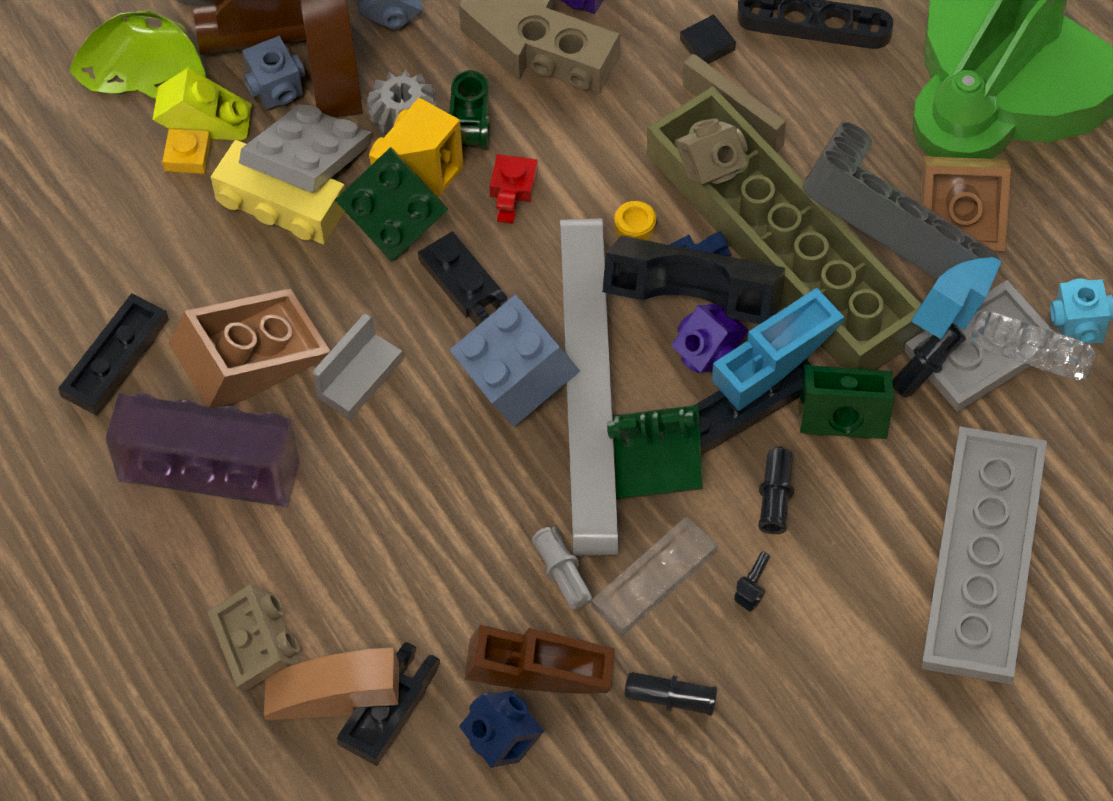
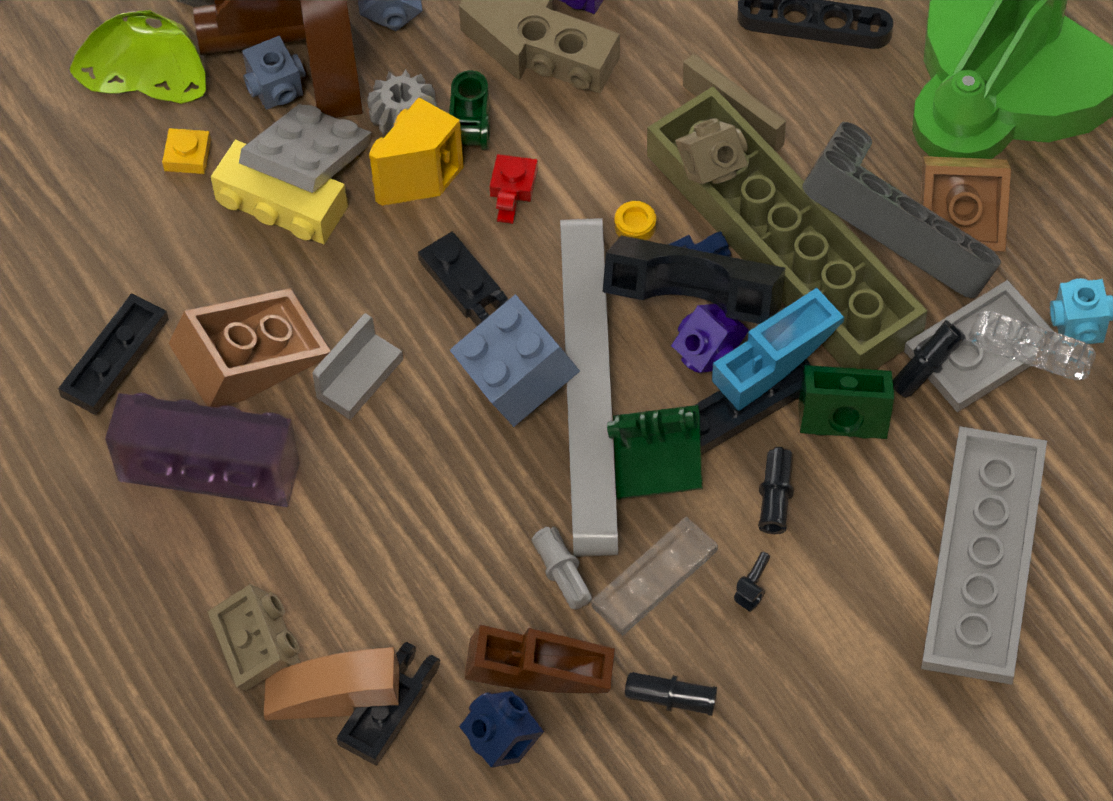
neon yellow slope [152,68,252,140] -> none
dark green hinge [335,147,448,262] -> none
black tile [680,14,736,64] -> none
dark azure slope [911,257,1002,339] -> none

